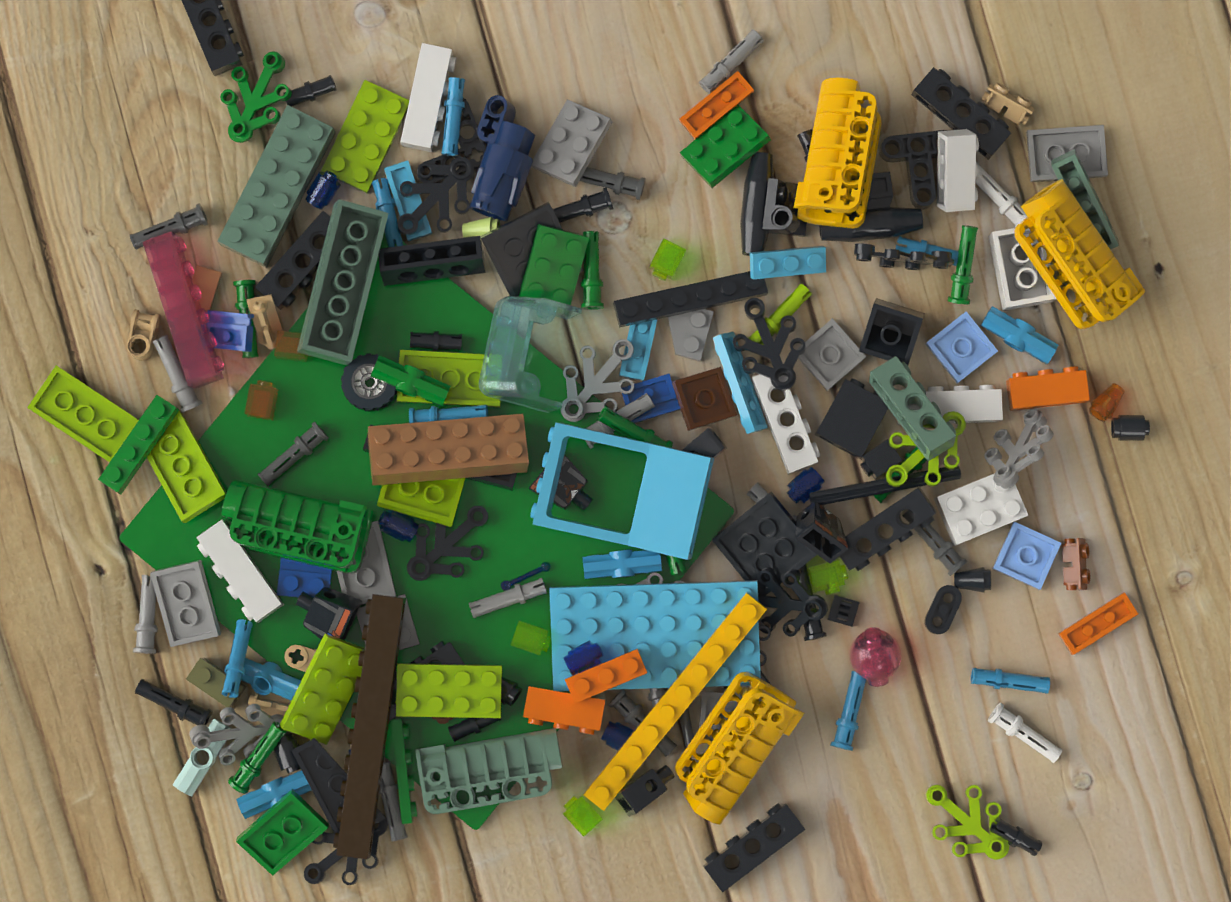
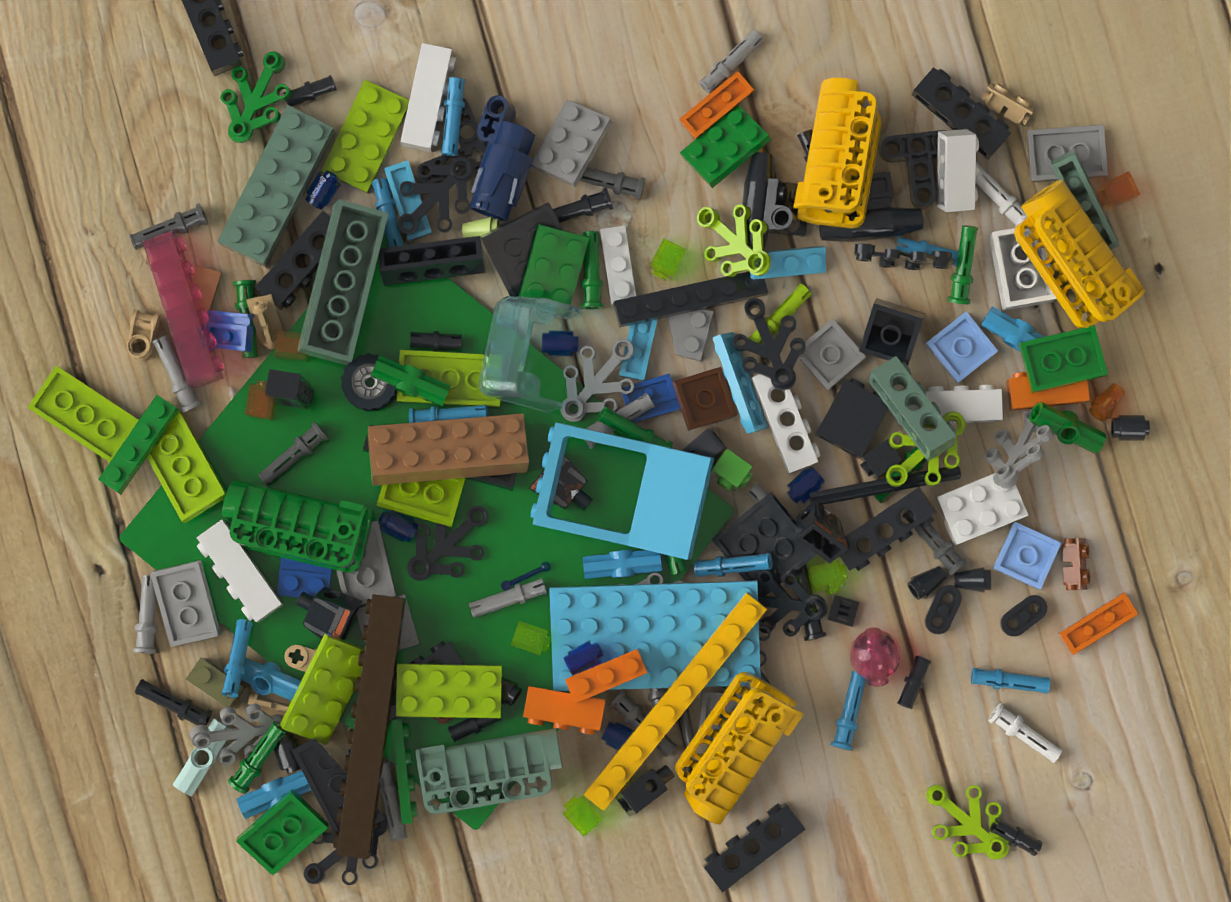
none -> black brick [265,369,314,410]
none -> clear blue brick [542,330,579,357]
none -> white plate [600,226,636,306]
none -> dark azure pin [694,553,773,577]
none -> lime plant [697,204,771,277]
none -> bright green brick [711,449,753,491]
none -> black pin [897,655,931,709]
none -> black cone [907,566,947,600]
none -> black plate [1000,595,1047,637]
none -> green plate [1019,325,1108,394]
none -> green piece [1029,402,1106,453]
none -> clear orange brick [1097,171,1140,211]

